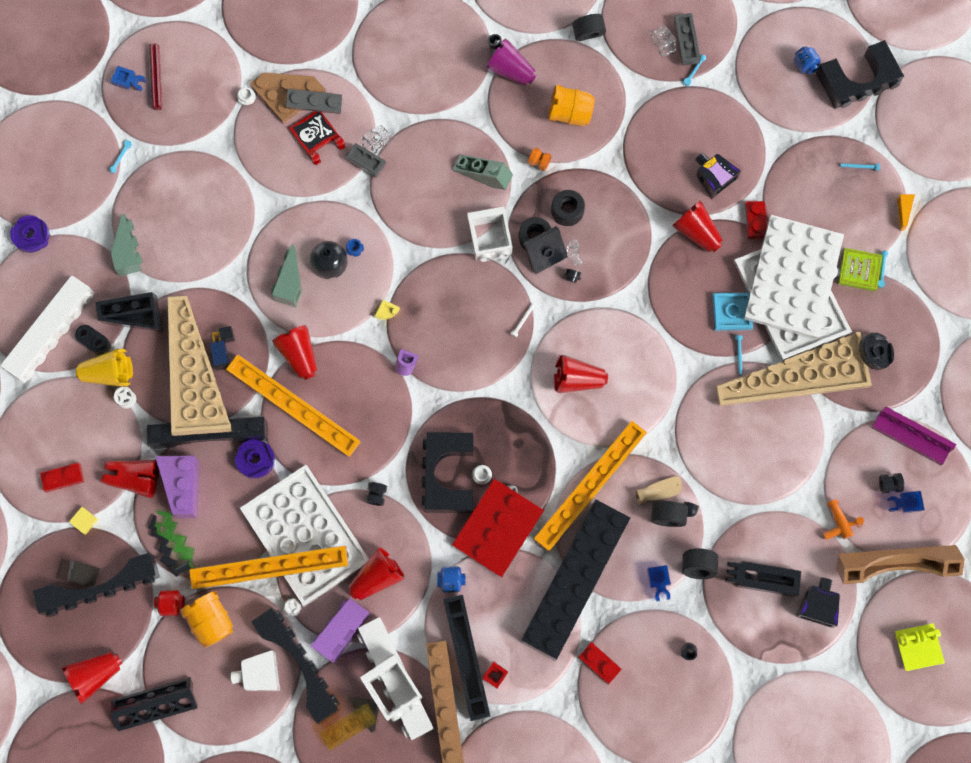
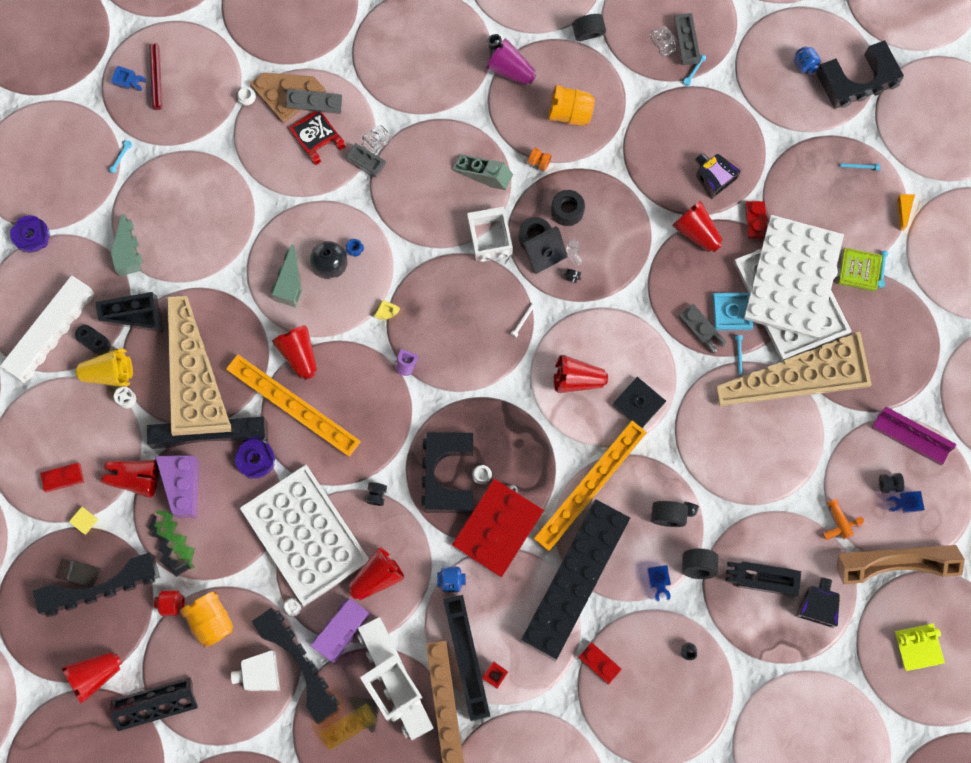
light orange plate [190,546,348,590] -> none
piece [210,326,235,371] -> none
tan piece [635,476,682,504] -> none
black tile [859,333,895,370] -> none
none -> black plate [612,376,666,429]
none -> dark grey hinge [678,304,727,354]

